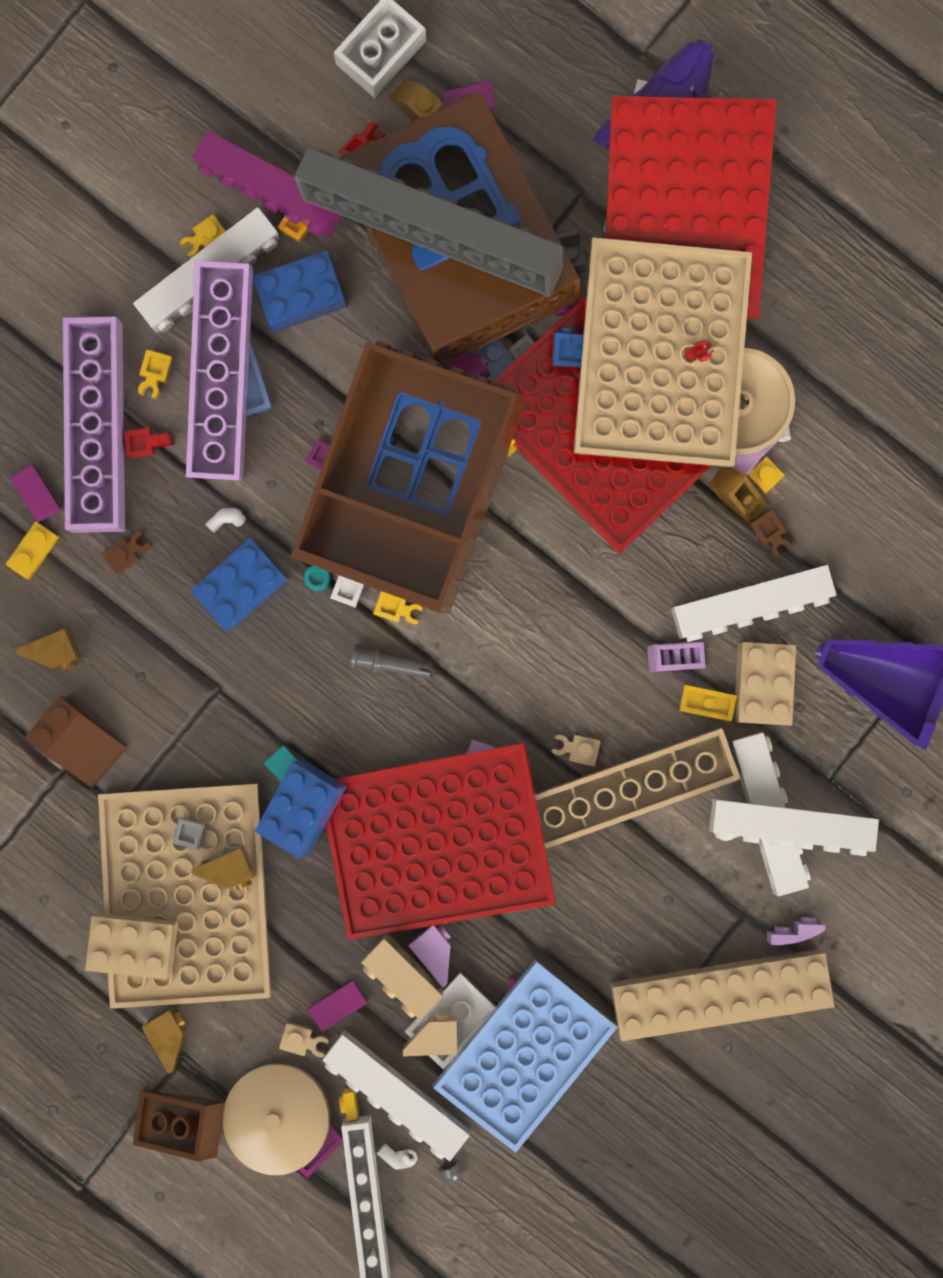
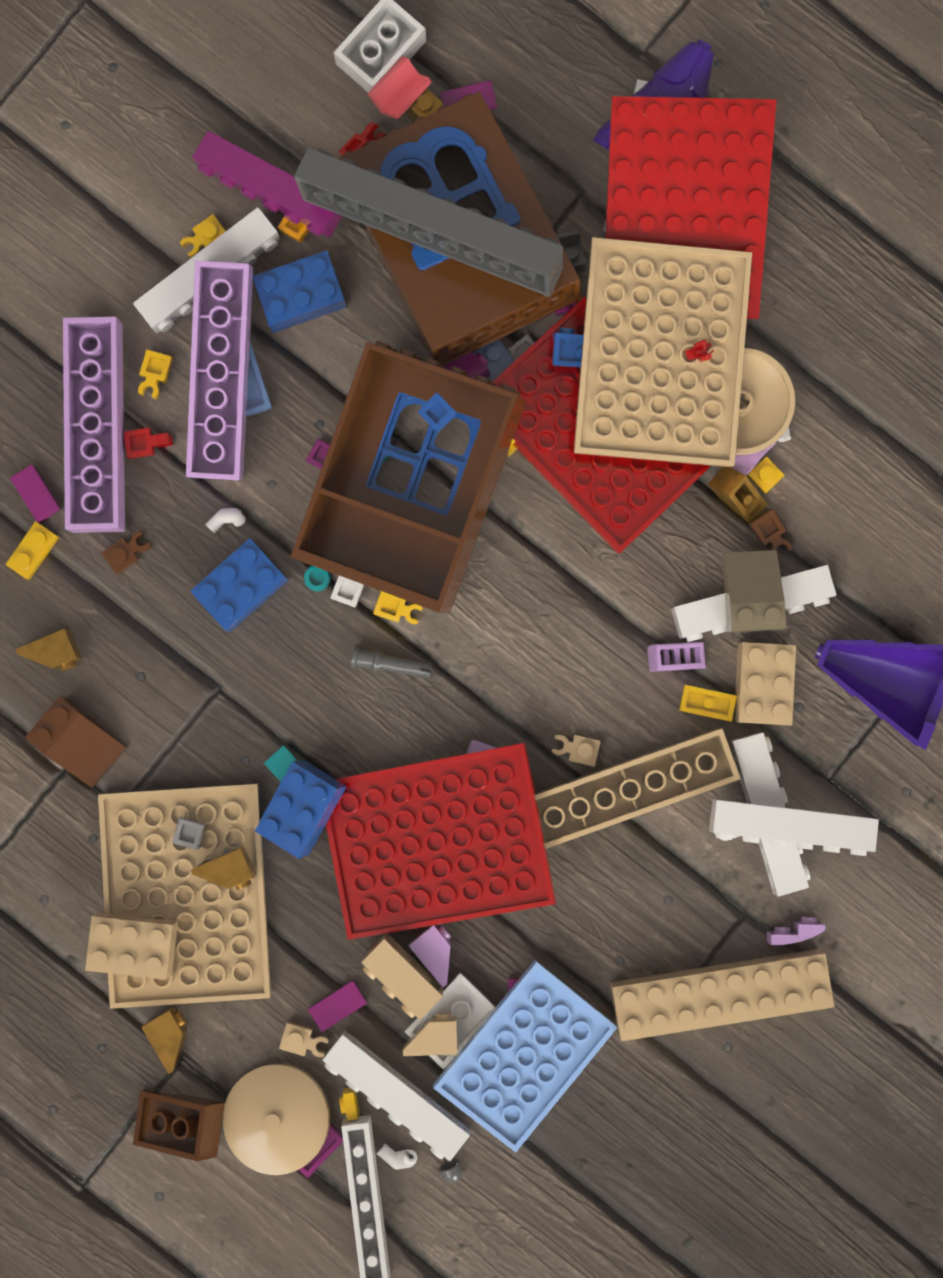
none -> coral panel [367,56,432,119]
none -> blue plate [418,393,458,433]
none -> dark tan slope [722,550,786,633]

